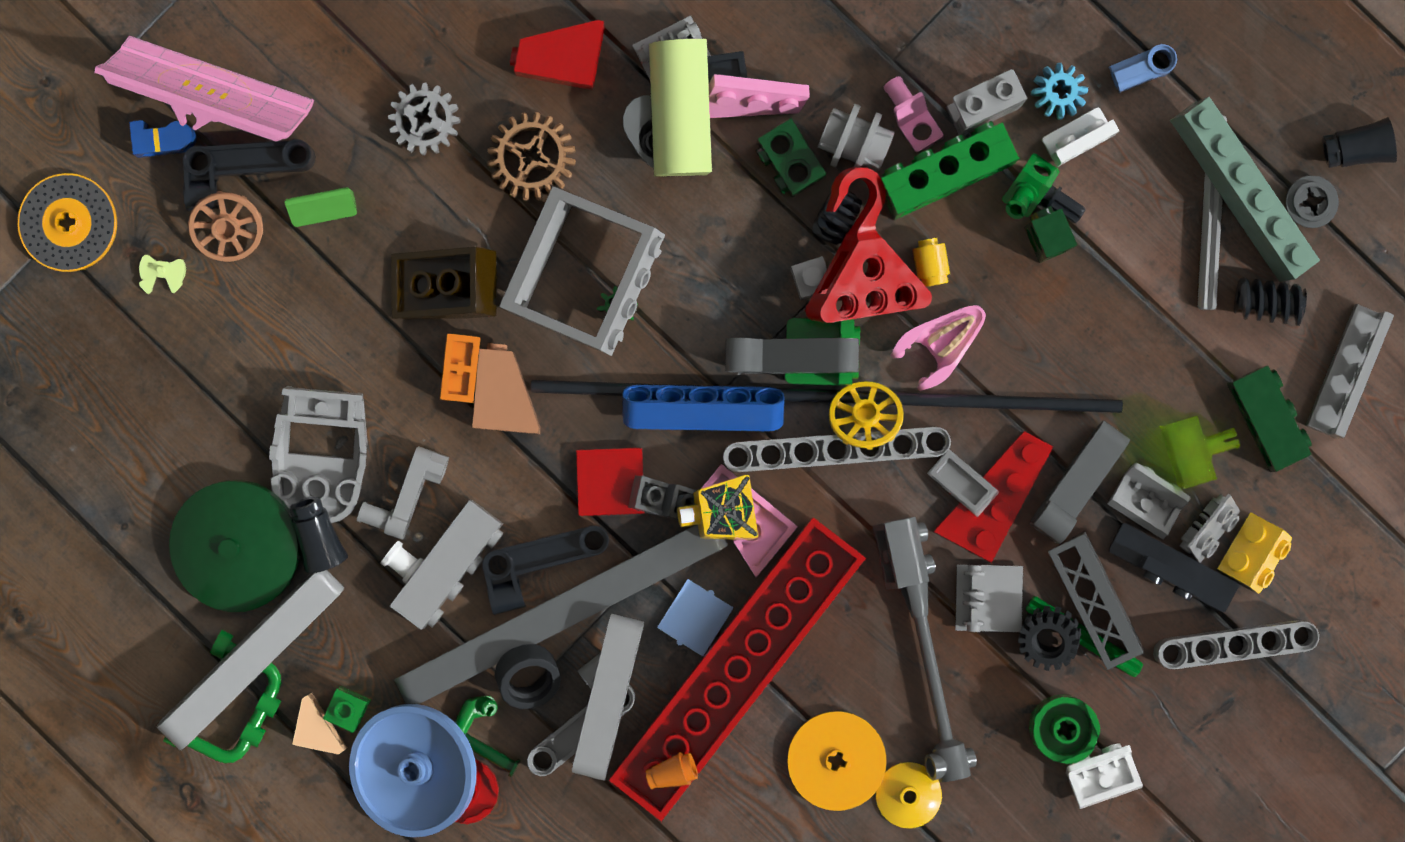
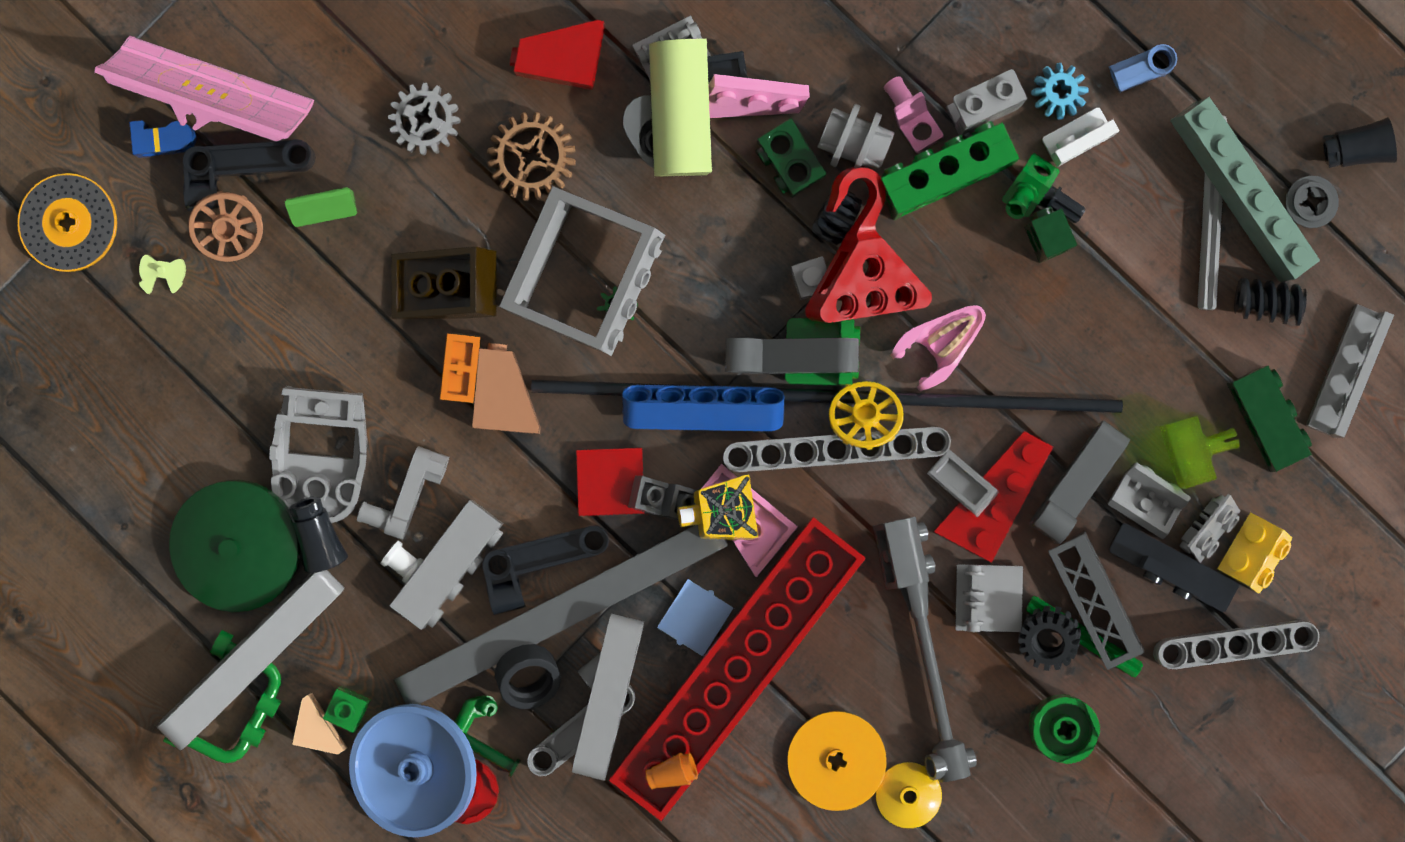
yellow brick [913,238,950,287] -> none
white bracket [1066,743,1143,809] -> none

